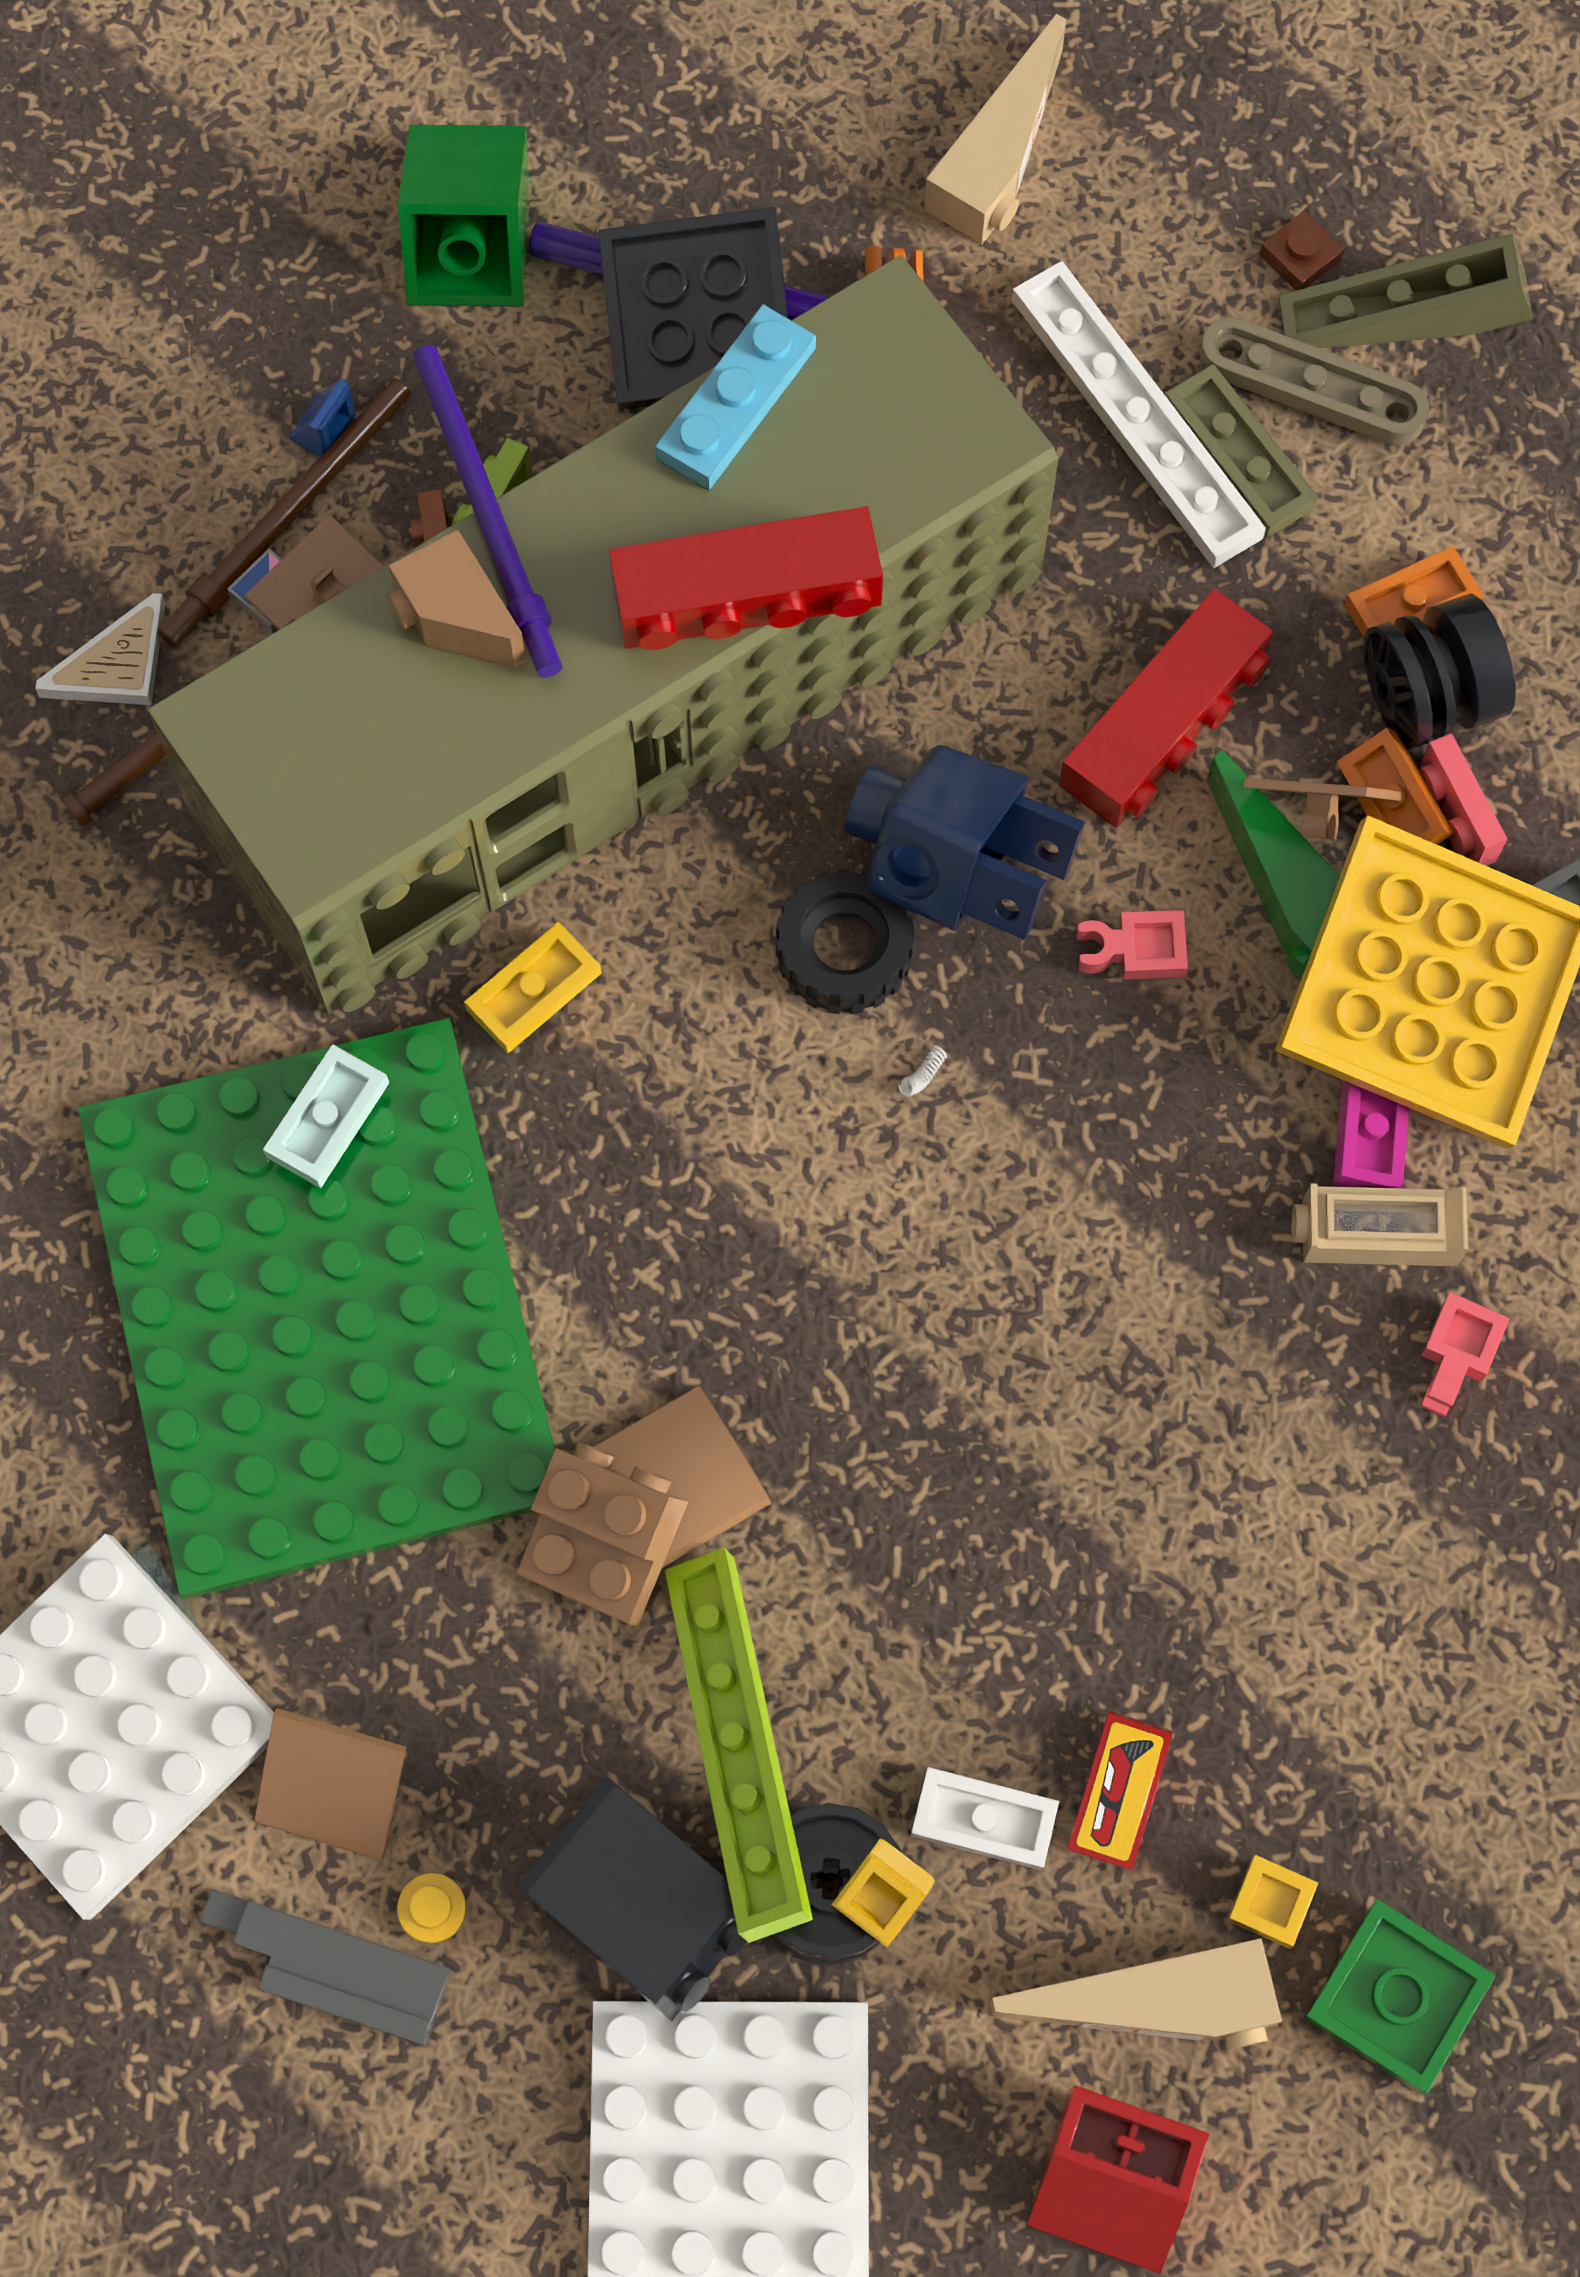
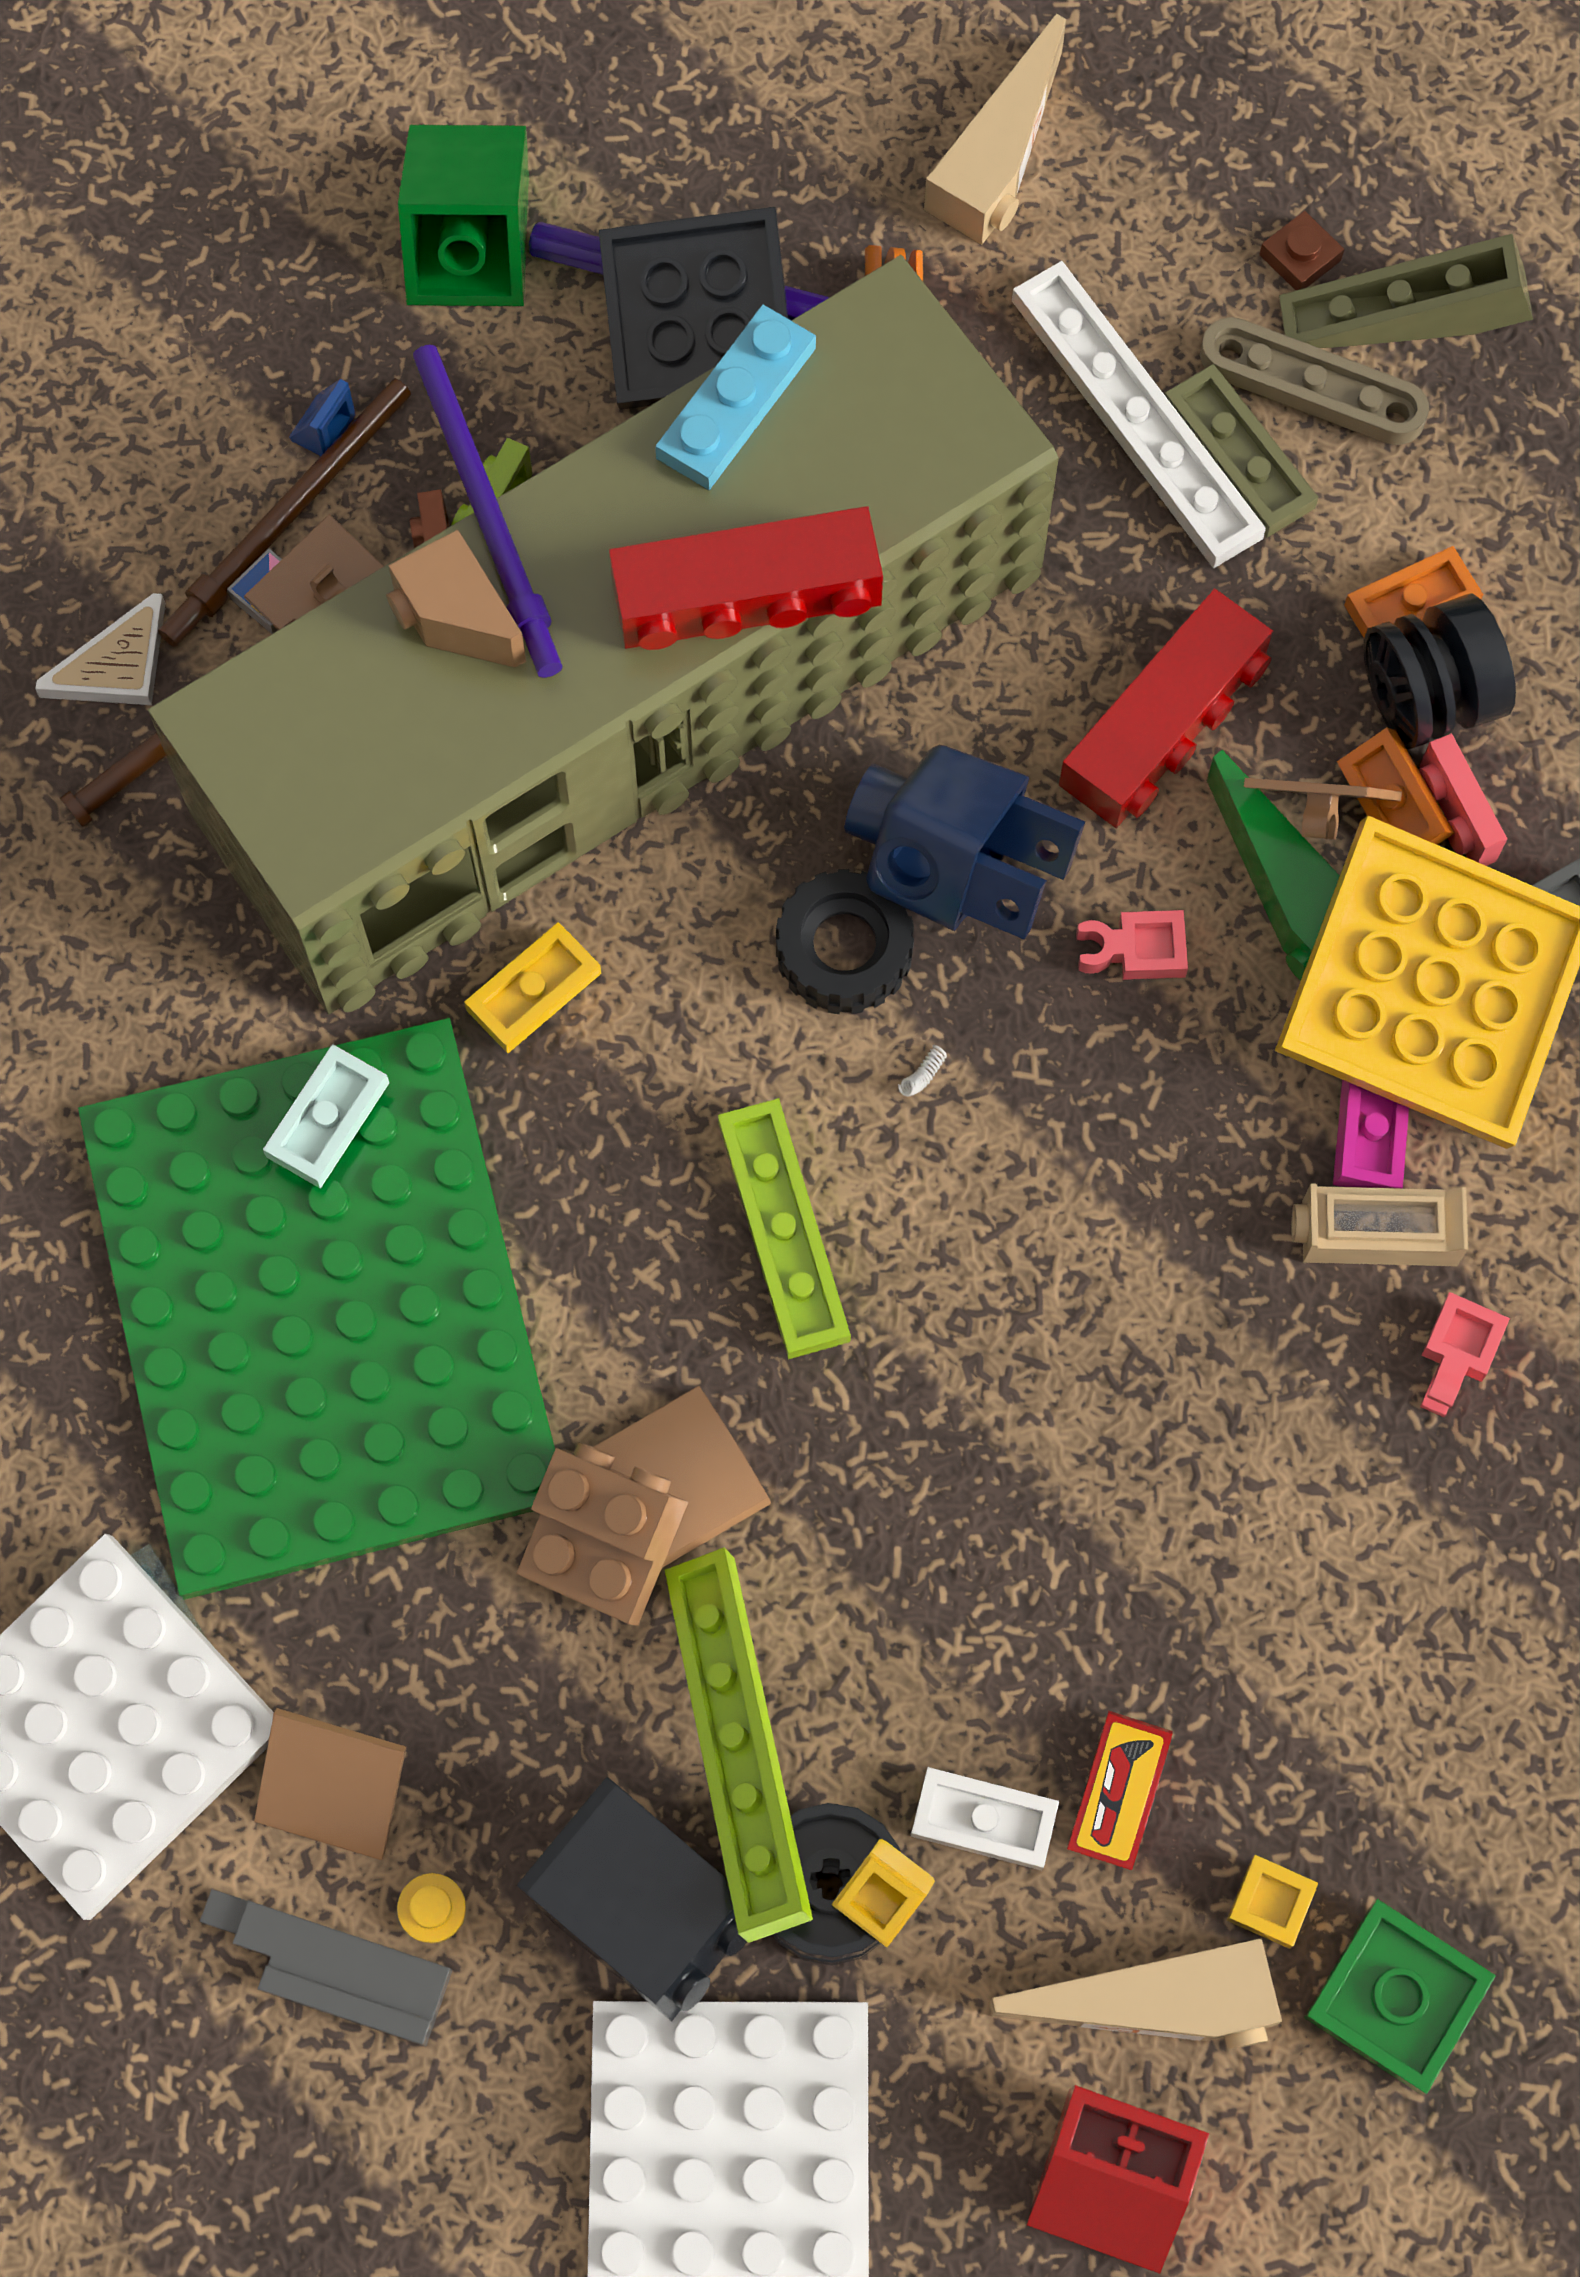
none -> lime plate [718,1098,851,1359]

